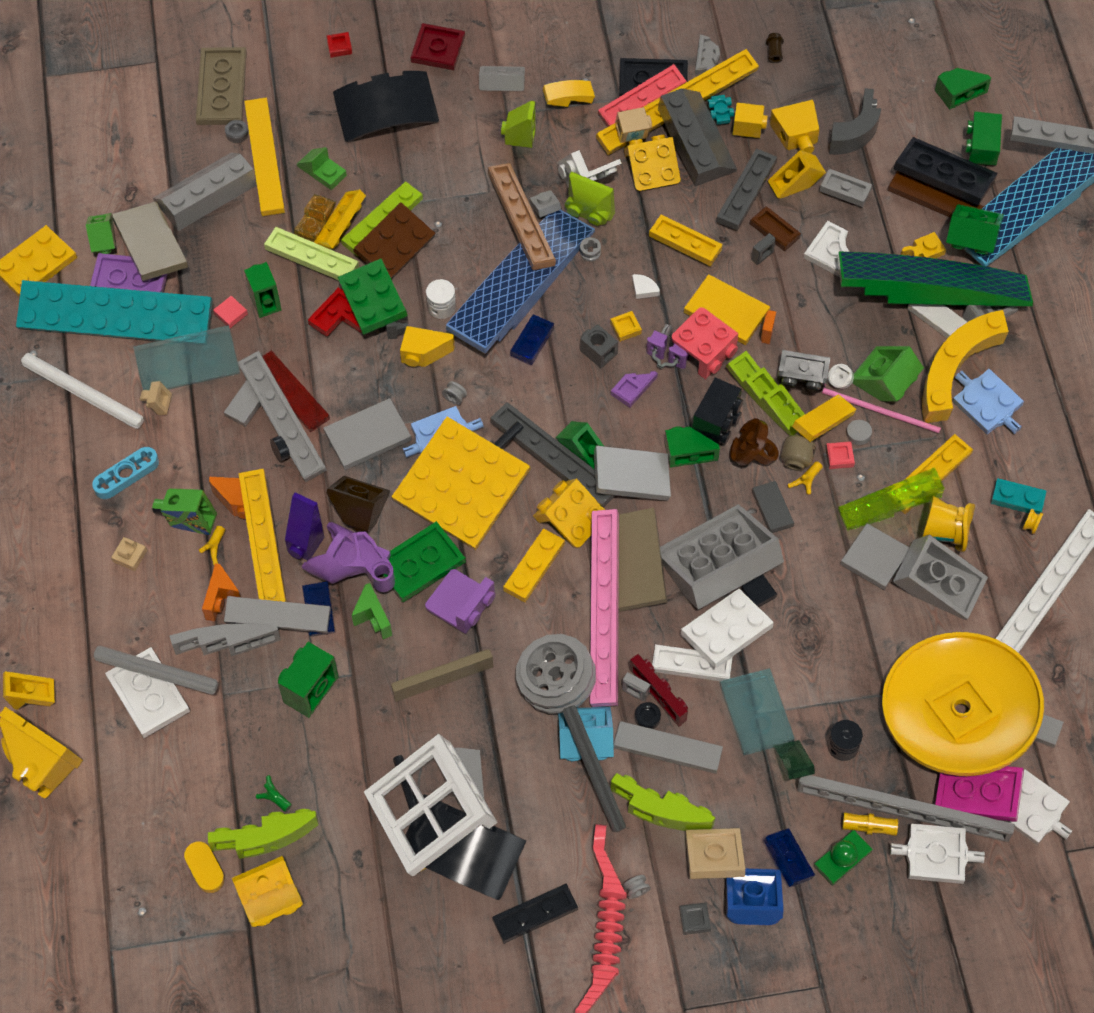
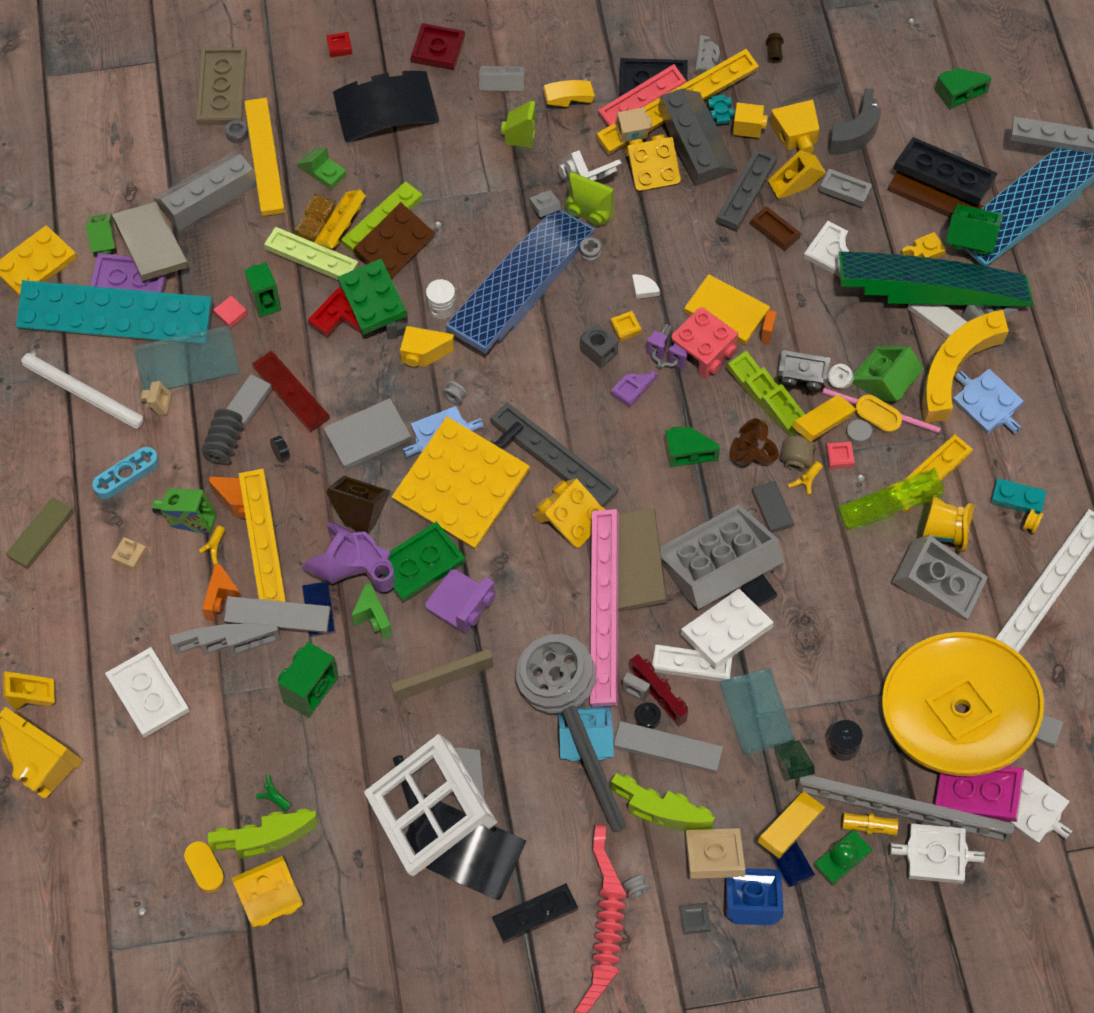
light grey axle [94,646,218,695] -> none
light grey tile [237,351,327,482] -> none
dark purple slope [285,492,325,561] -> none
medium nougat tile [488,163,556,270] -> none
yellow plate [503,528,565,603] -> none
clear blue plate [510,314,554,365] -> none
green slope [555,421,605,470] -> none
light grey tile [594,446,671,501] -> none
yellow plate [649,214,723,267] -> none
black brick [692,377,744,447] -> none
dark grey tile [751,233,775,265] -> none
light grey tile [840,523,910,590] -> none
green brick [965,111,1002,165] -> none
none -> olive tile [6,497,74,570]
none -> dark grey piece [201,408,243,465]
none -> yellow tile [758,791,825,859]
none -> yellow tile [856,395,902,433]

